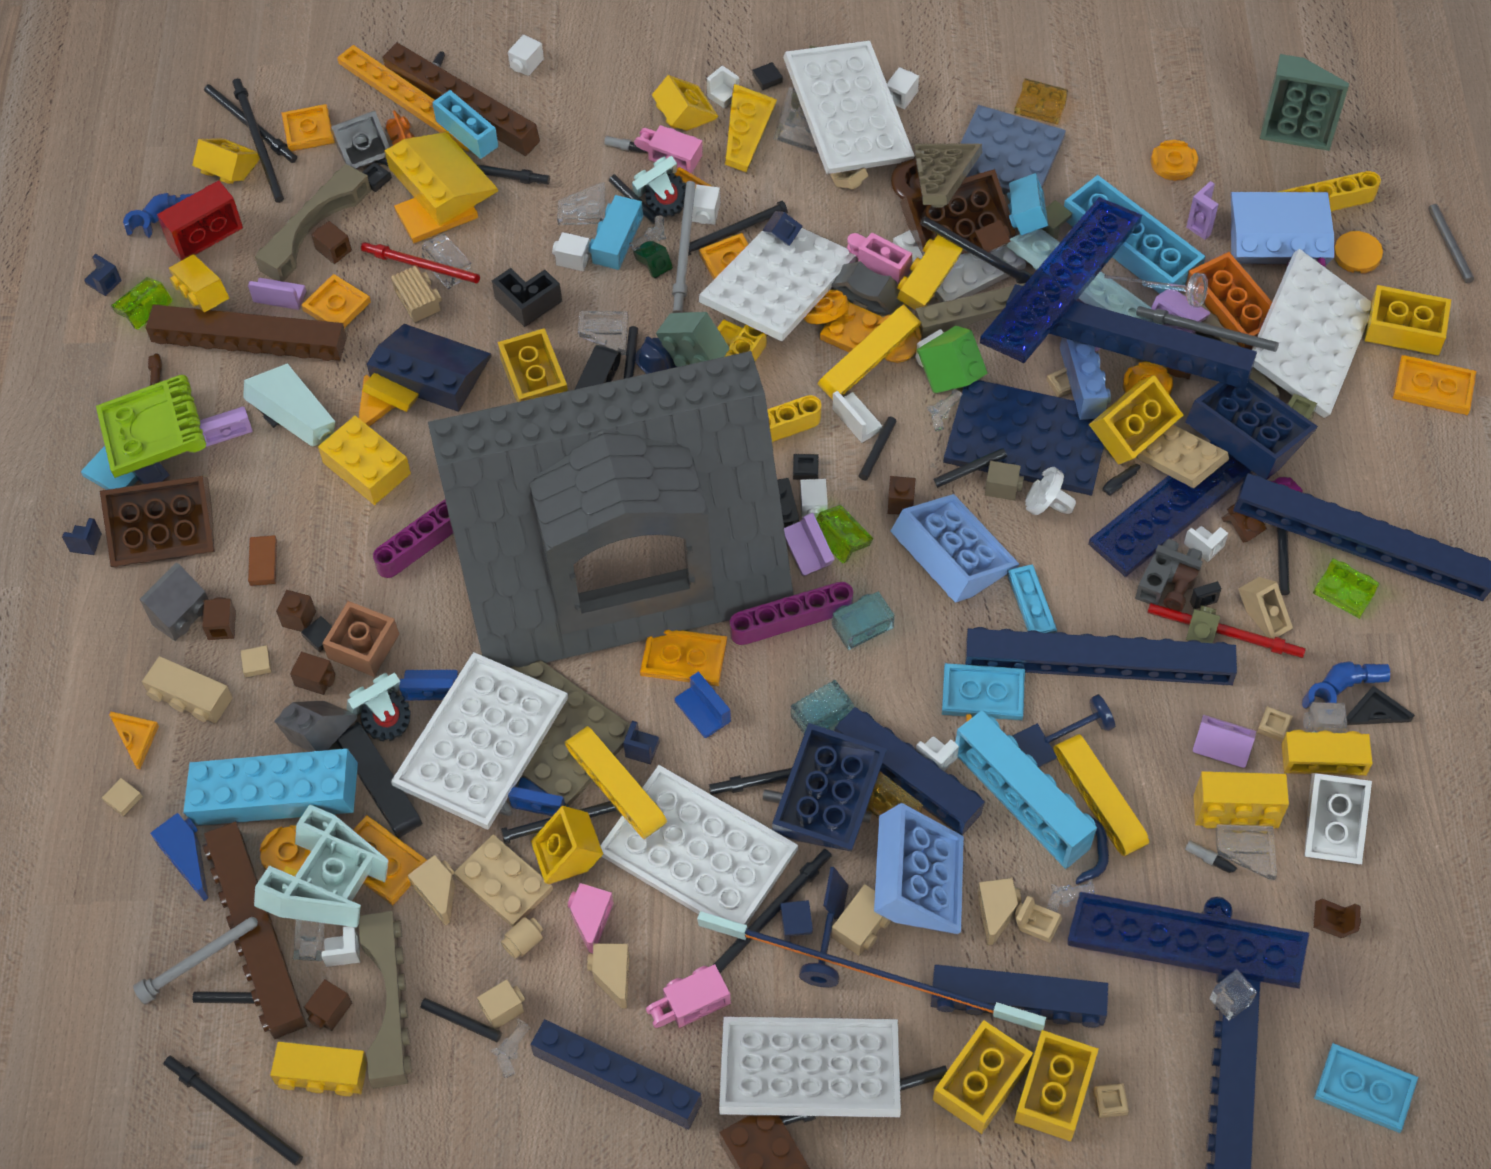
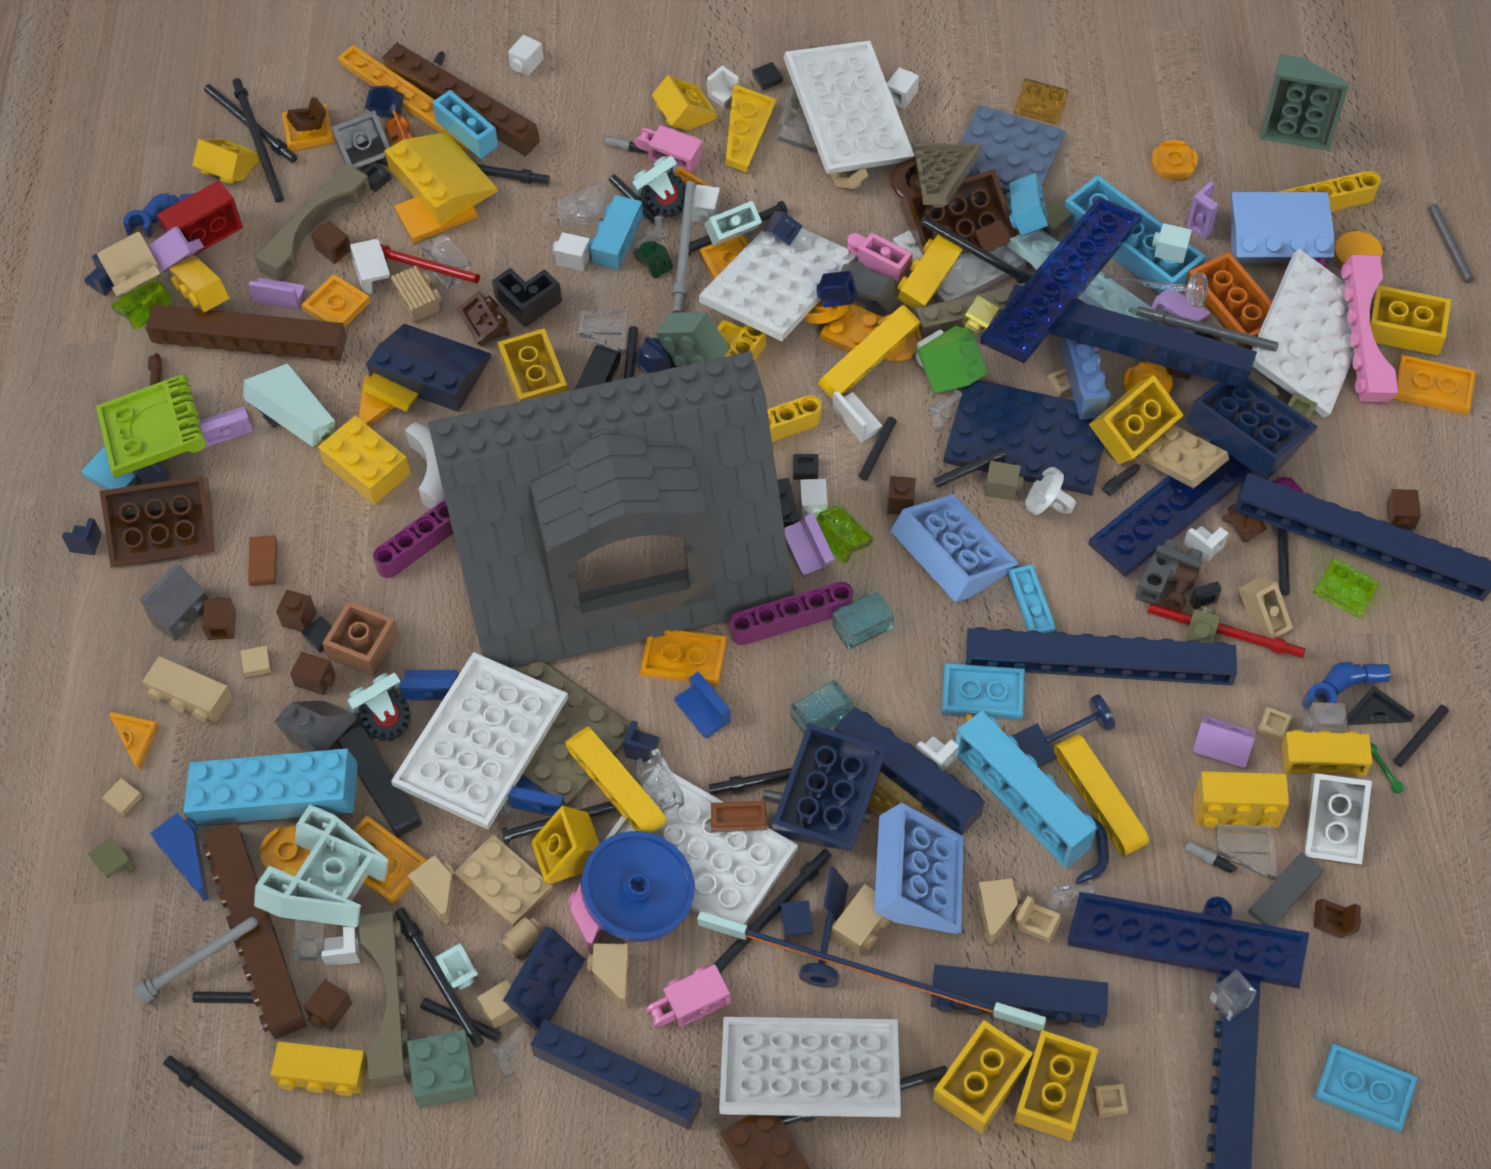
none -> olive panel [88,837,136,878]
none -> tan bracket [97,232,164,297]
none -> lavender panel [148,227,204,273]
none -> reddish brown bracket [286,97,326,132]
none -> white panel [350,239,390,295]
none -> dark blue panel [364,85,405,118]
none -> black bar [395,908,484,1048]
none -> white brick [405,422,445,509]
none -> sand green brick [407,1030,477,1108]
none -> light aqua bracket [435,943,478,990]
none -> reddish brown bracket [457,291,510,346]
none -> dark blue plate [503,927,585,1031]
none -> blue dish [581,831,695,942]
none -> clear hinge [635,748,684,815]
none -> light aqua brick [704,201,762,246]
none -> dark orange tile [711,801,767,832]
none -> clear blue brick [816,271,857,307]
none -> light yellow slope [961,295,999,336]
none -> light aqua brick [1152,223,1192,264]
none -> dark grey tile [1248,852,1324,931]
none -> bright pink arch [1341,255,1398,402]
none -> green hinge [1370,743,1404,793]
none -> reddish brown brick [1386,489,1421,530]
none -> black bar [1393,705,1449,767]

